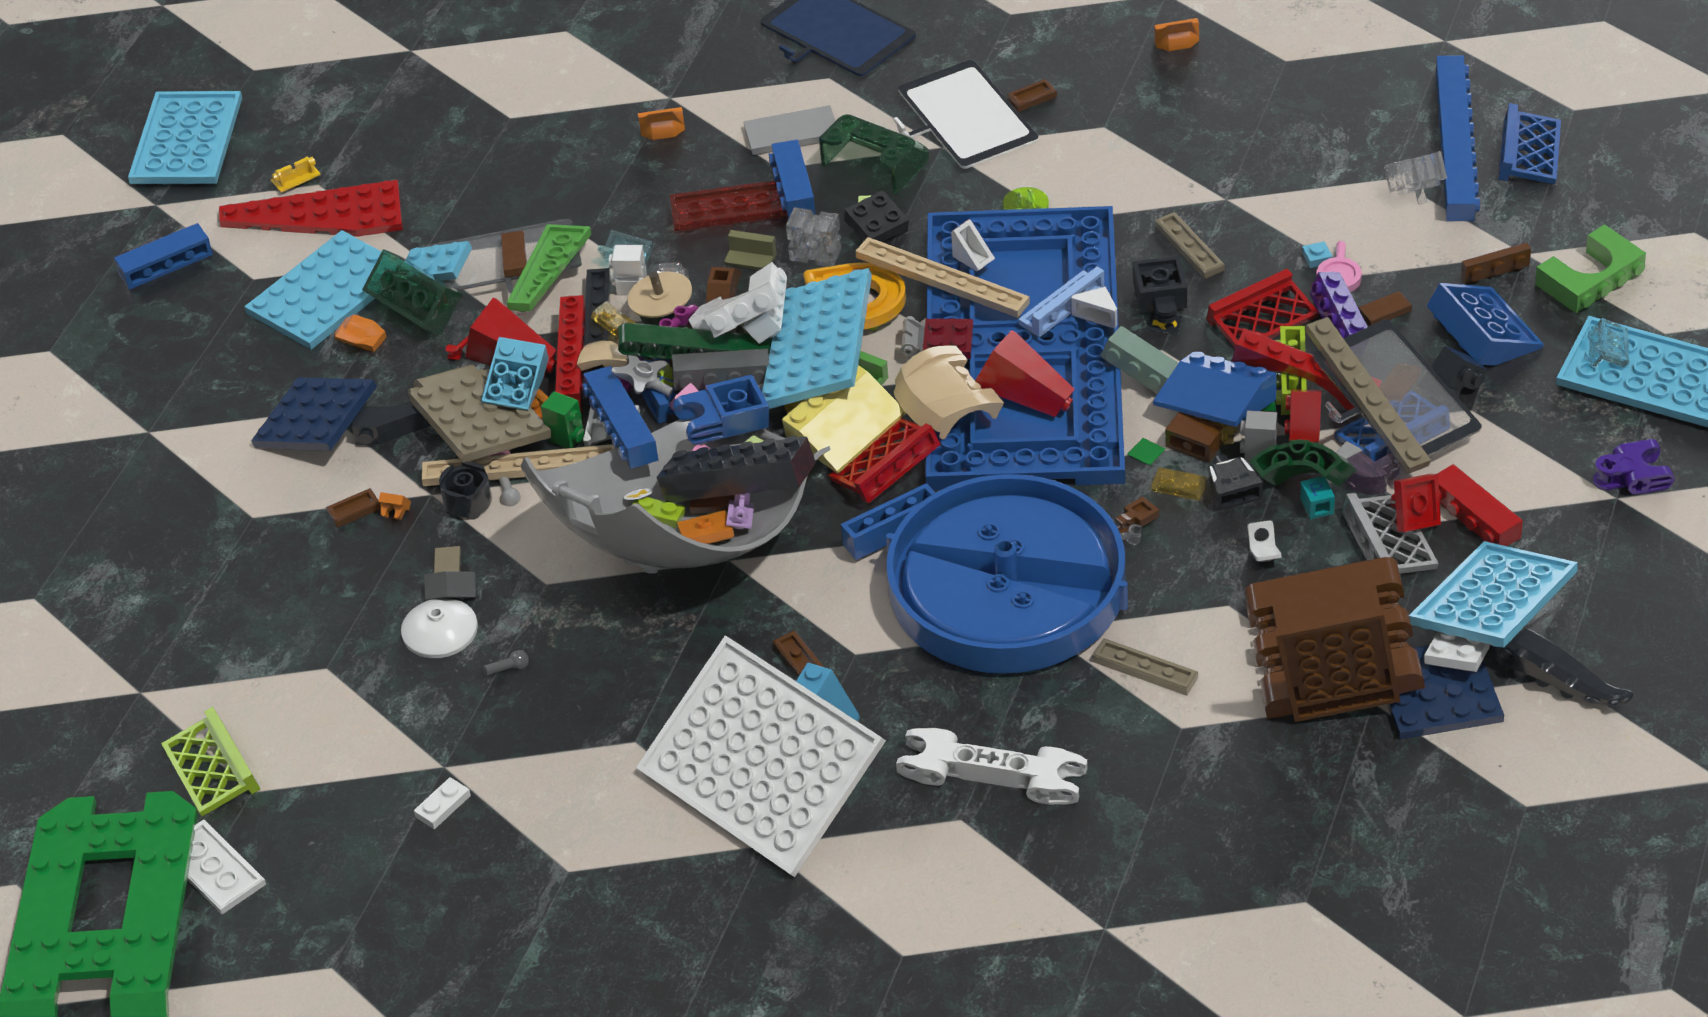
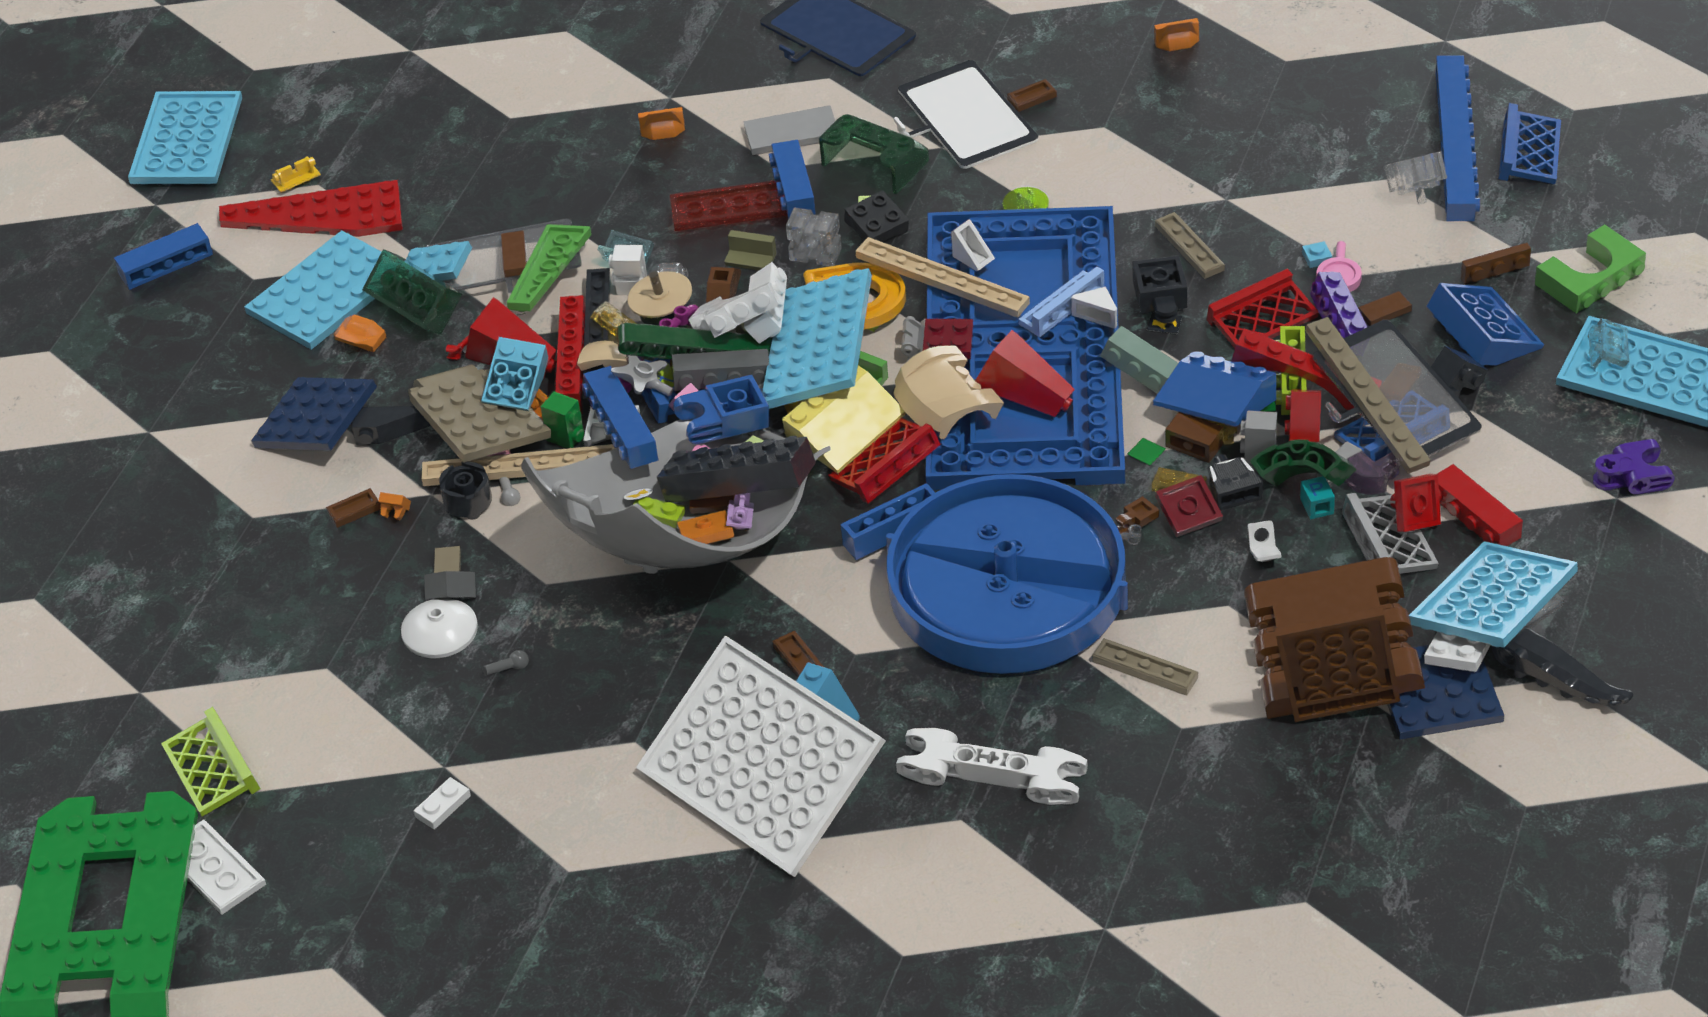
none -> dark red plate [1155,475,1223,537]

